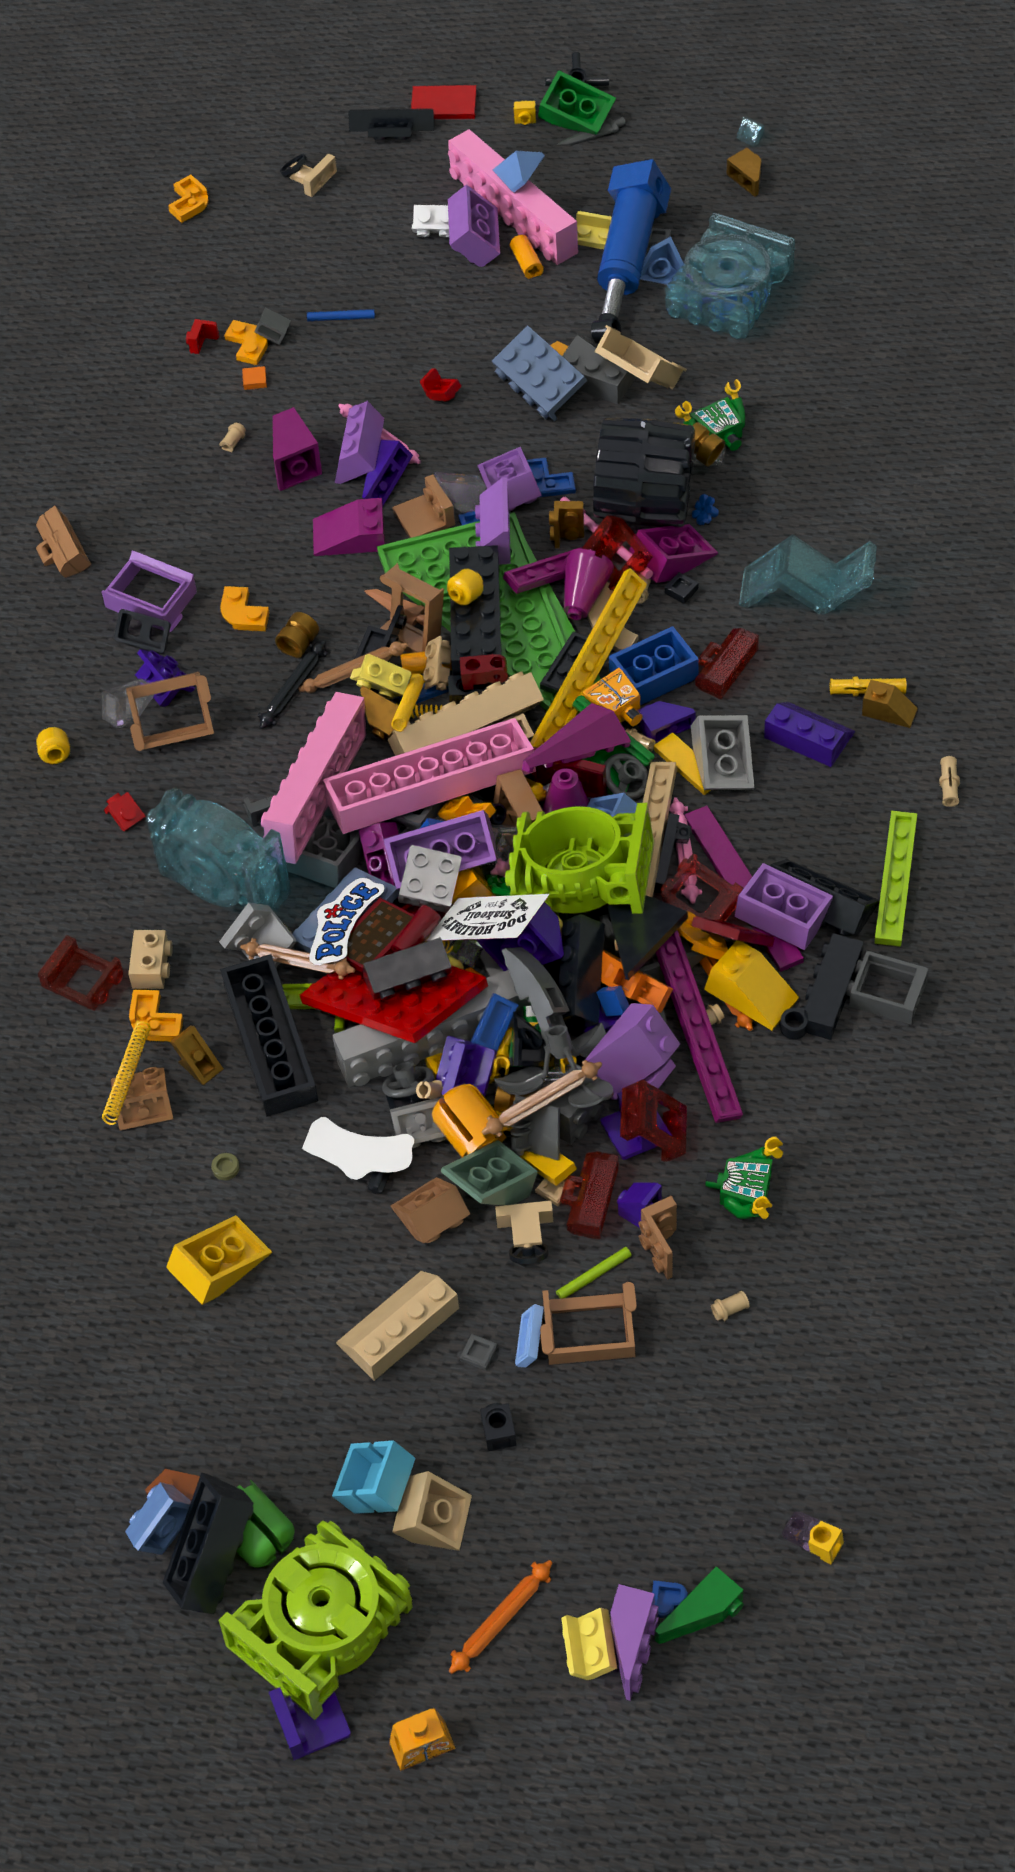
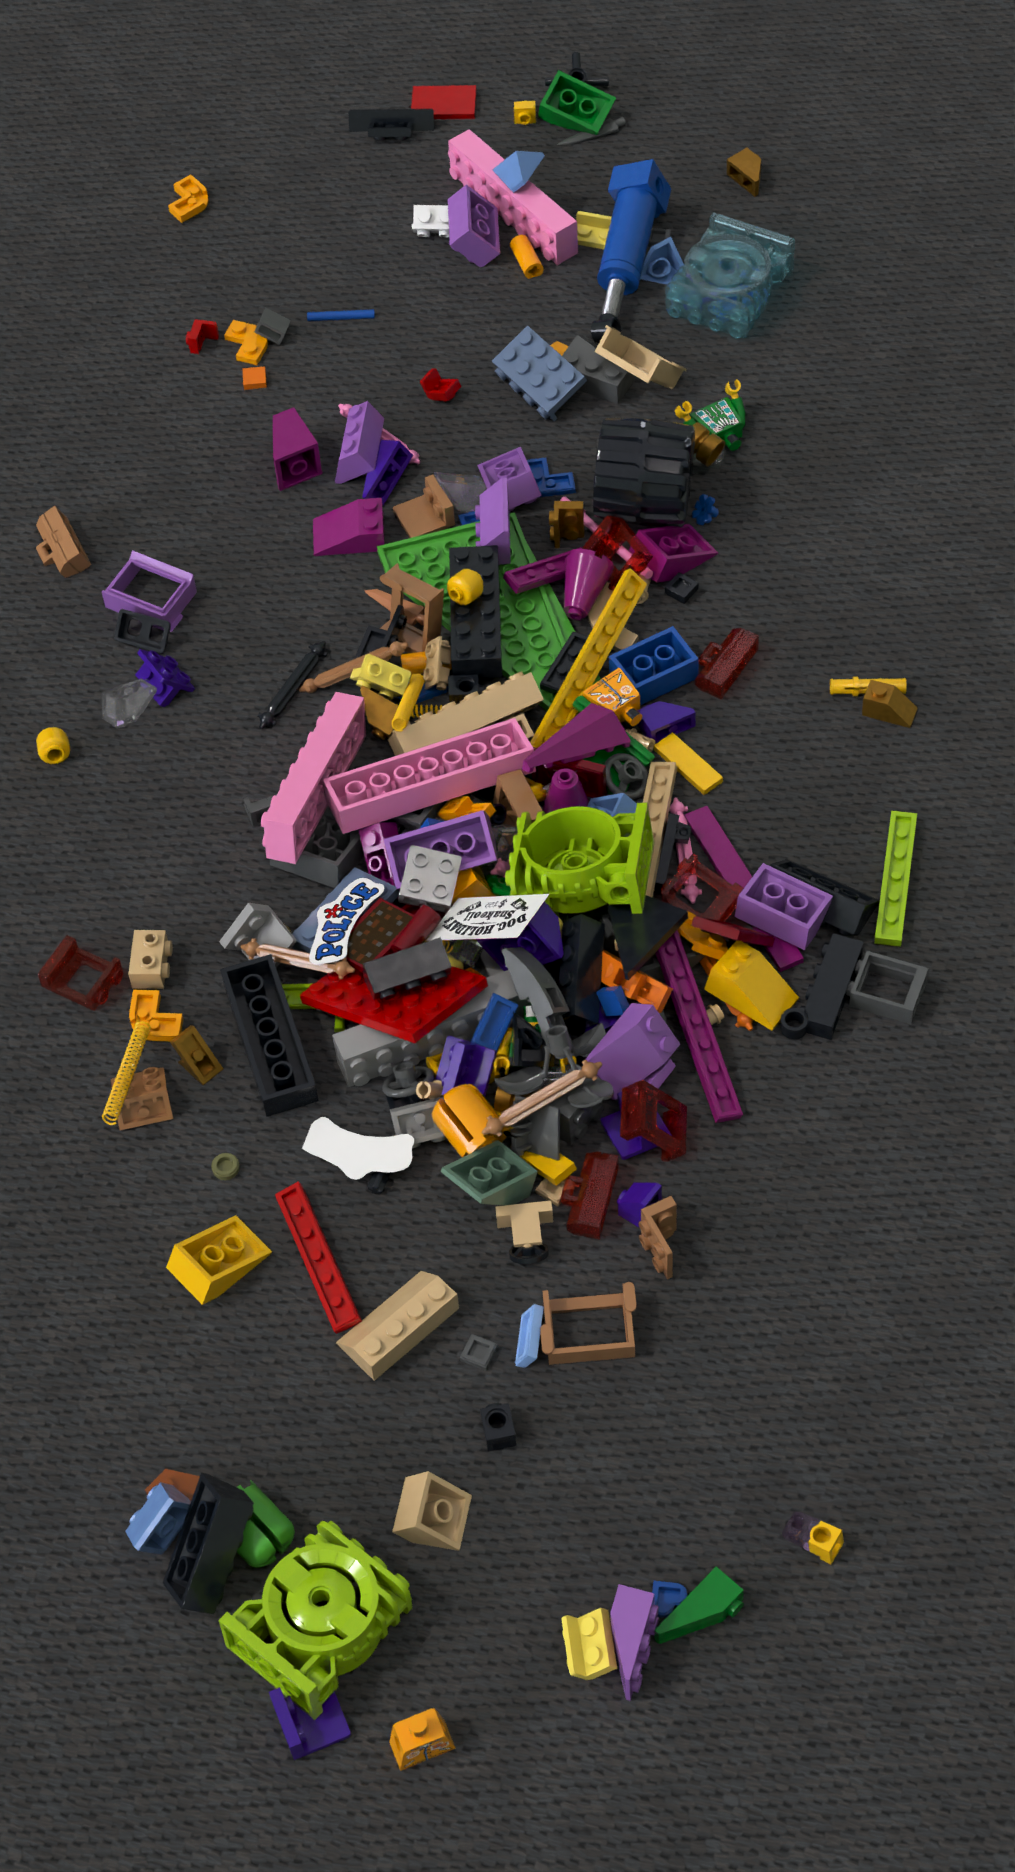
red bracket [104,792,146,831] -> none
medium nougat piece [126,672,214,751] -> none
clear light blue brick [147,788,292,913] -> none
tan pin [220,423,246,452] -> none
light orange plate [220,586,269,631] -> none
pearl gold wheel [275,612,320,658] -> none
tan piece [280,154,337,197] -> none
medium azure piece [332,1440,416,1514] -> none
medium nougat slope [391,1177,470,1243] -> none
orange wheel [449,1560,552,1674] -> none
dark red leg [460,654,508,690] -> none
lime bar [556,1247,632,1299] -> none
light grey slope [691,715,754,790] -> none
torso [705,1137,783,1219] -> none
tan pin [711,1291,750,1321] -> none
clear light blue tile [736,117,765,147] -> none
clear light blue bracket [739,534,877,615] -> none
dark purple slope [764,702,855,767] -> none
tan pin [939,756,960,806] -> none
none -> red tile [275,1181,362,1334]

